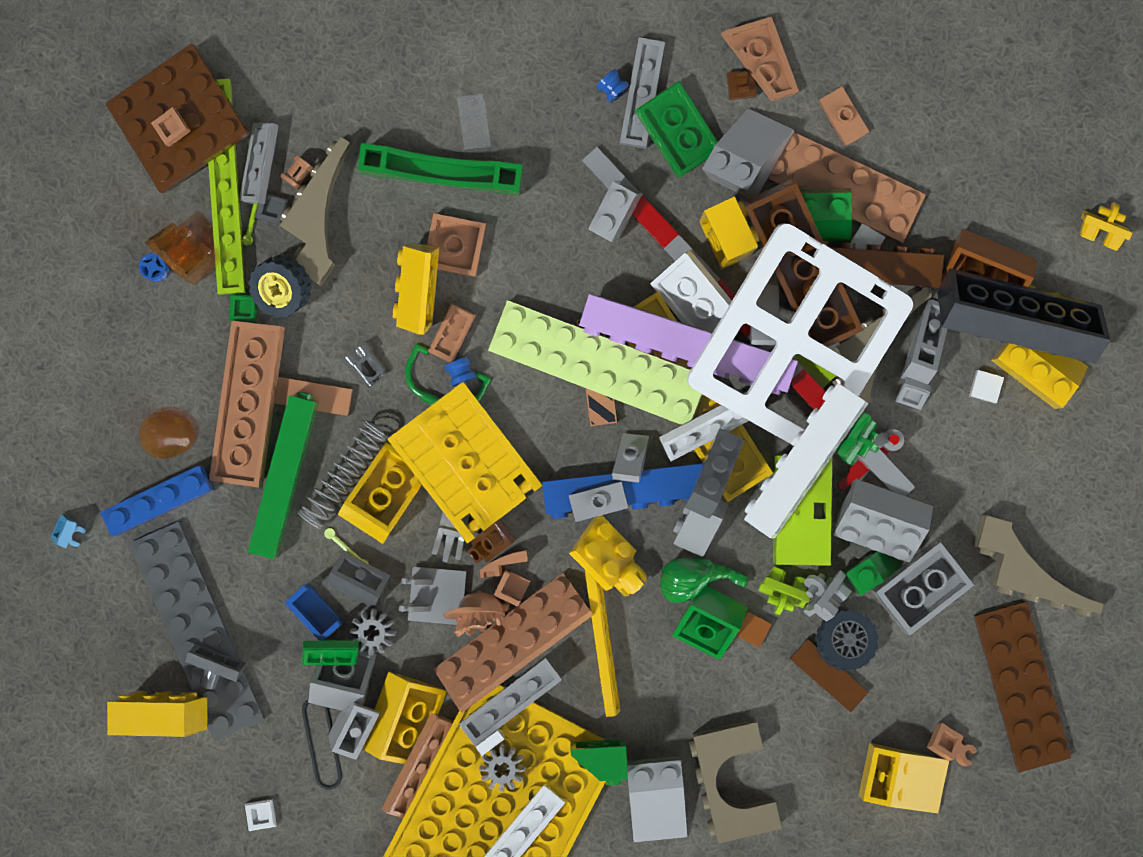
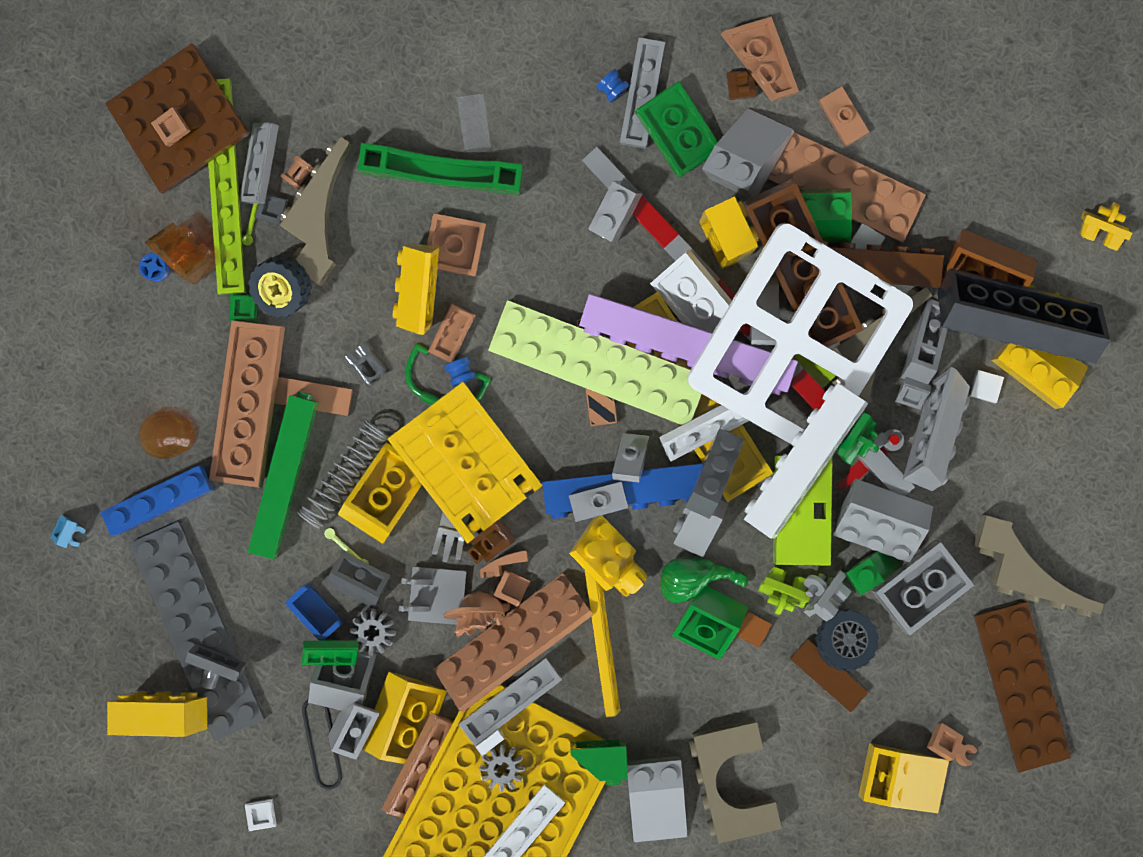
none -> light grey slope [903,367,970,491]

